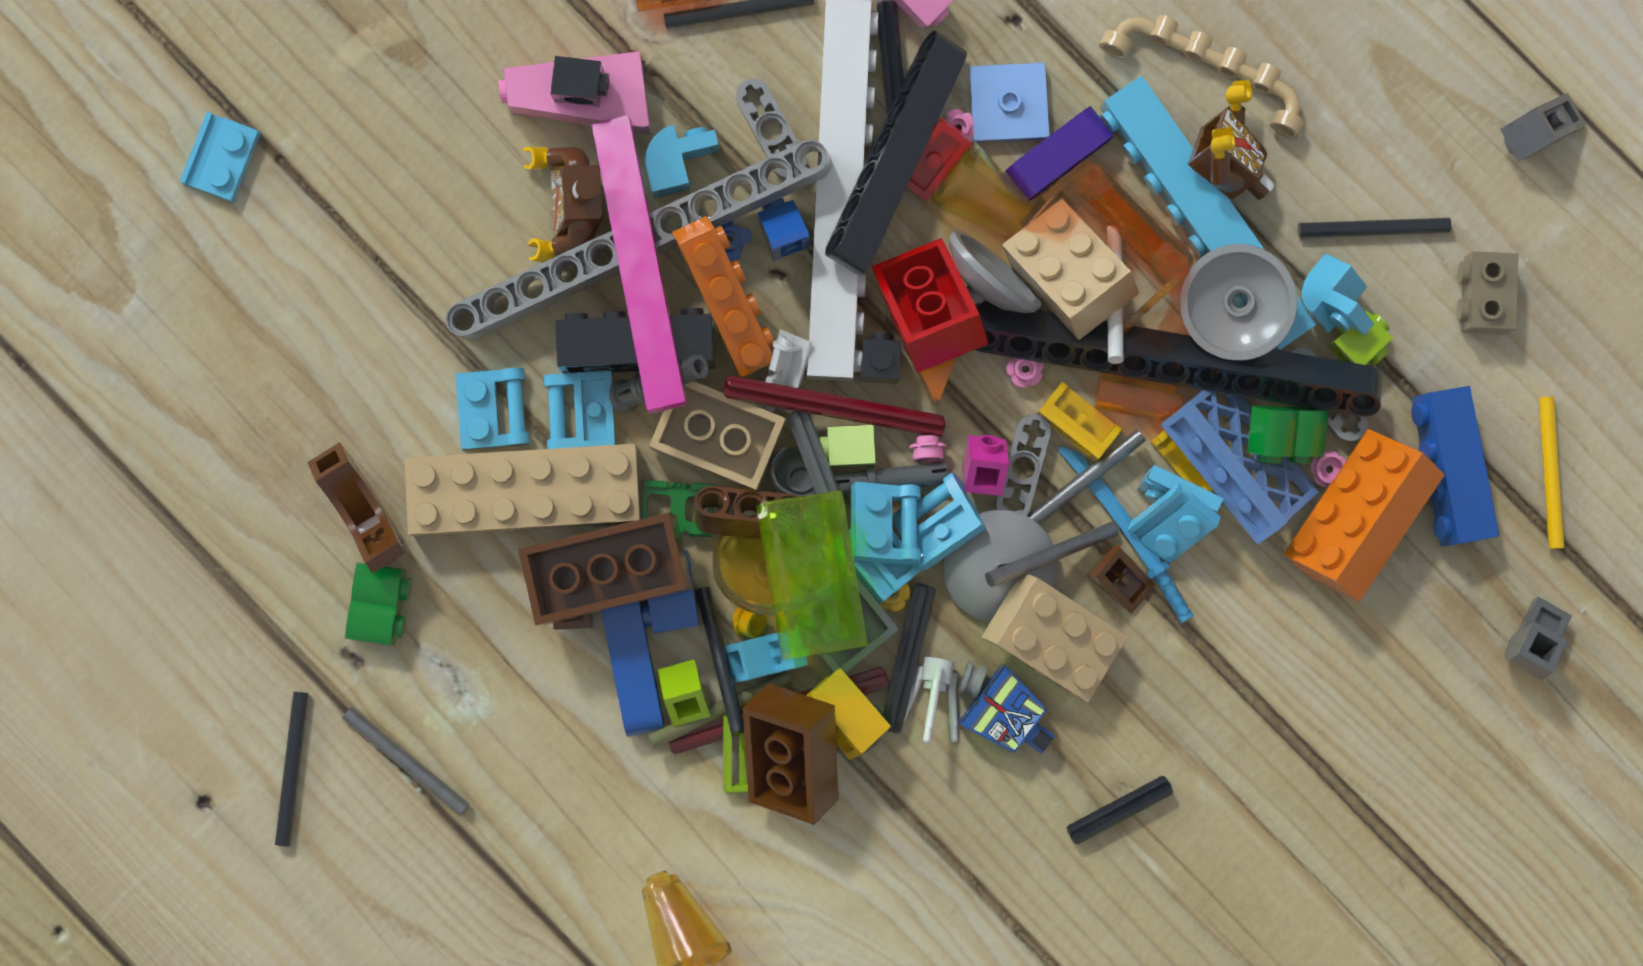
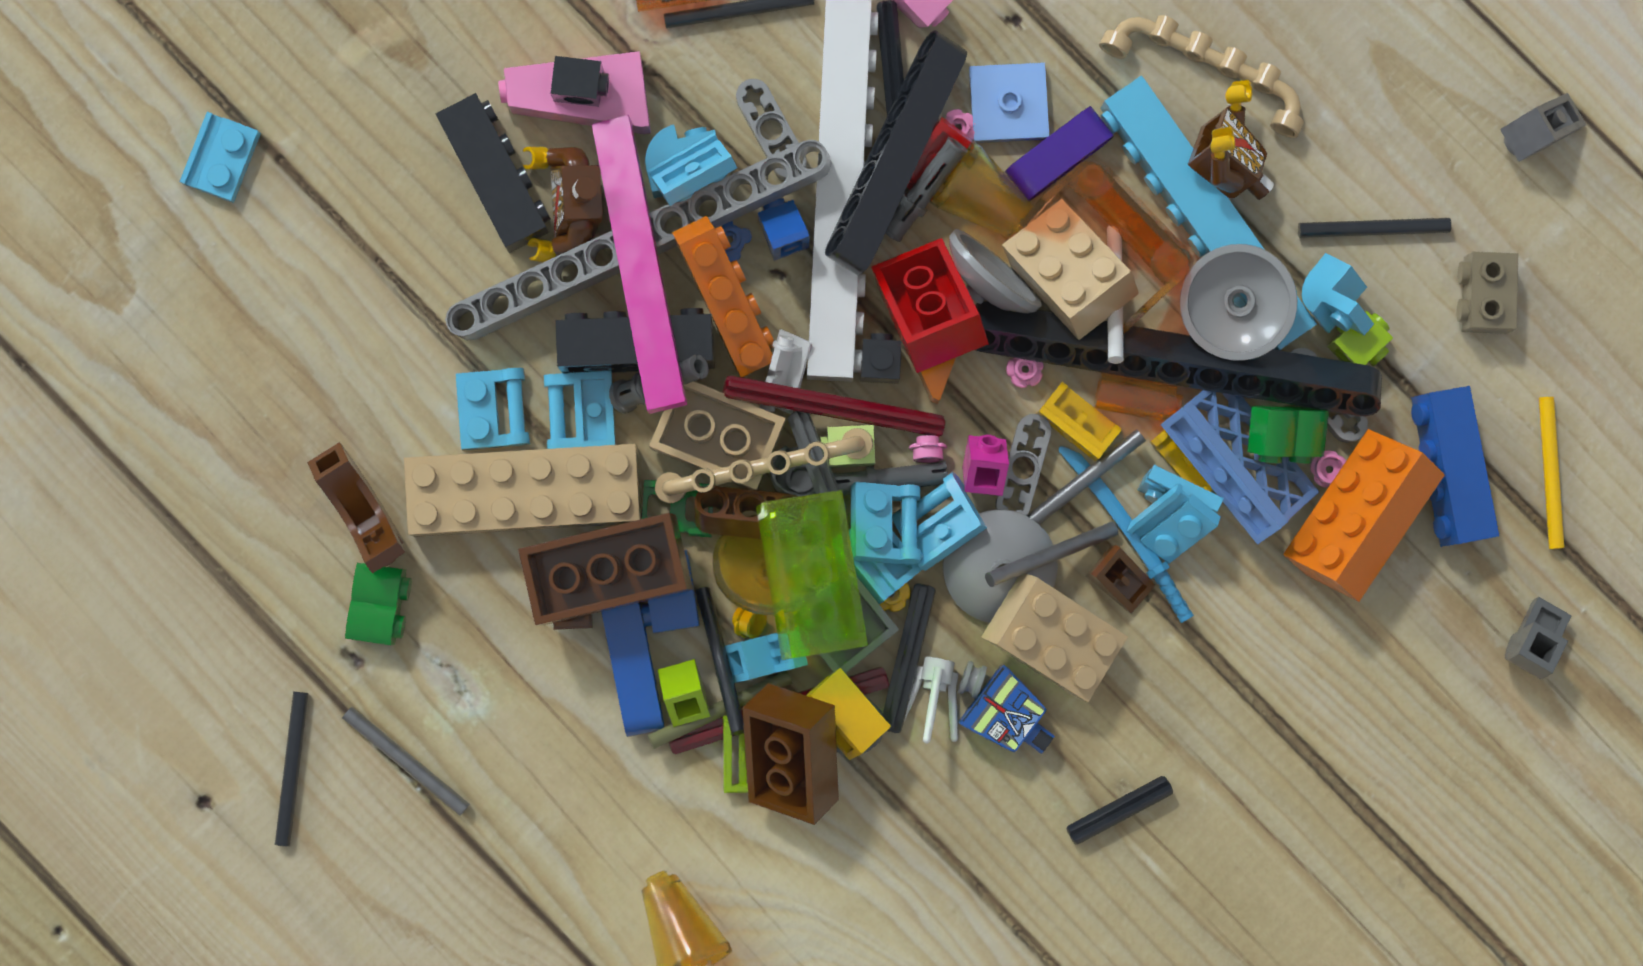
none -> black brick [435,93,551,253]
none -> medium azure plate [647,133,737,206]
none -> tan bar [655,428,873,503]
none -> dark grey pin [886,137,968,242]

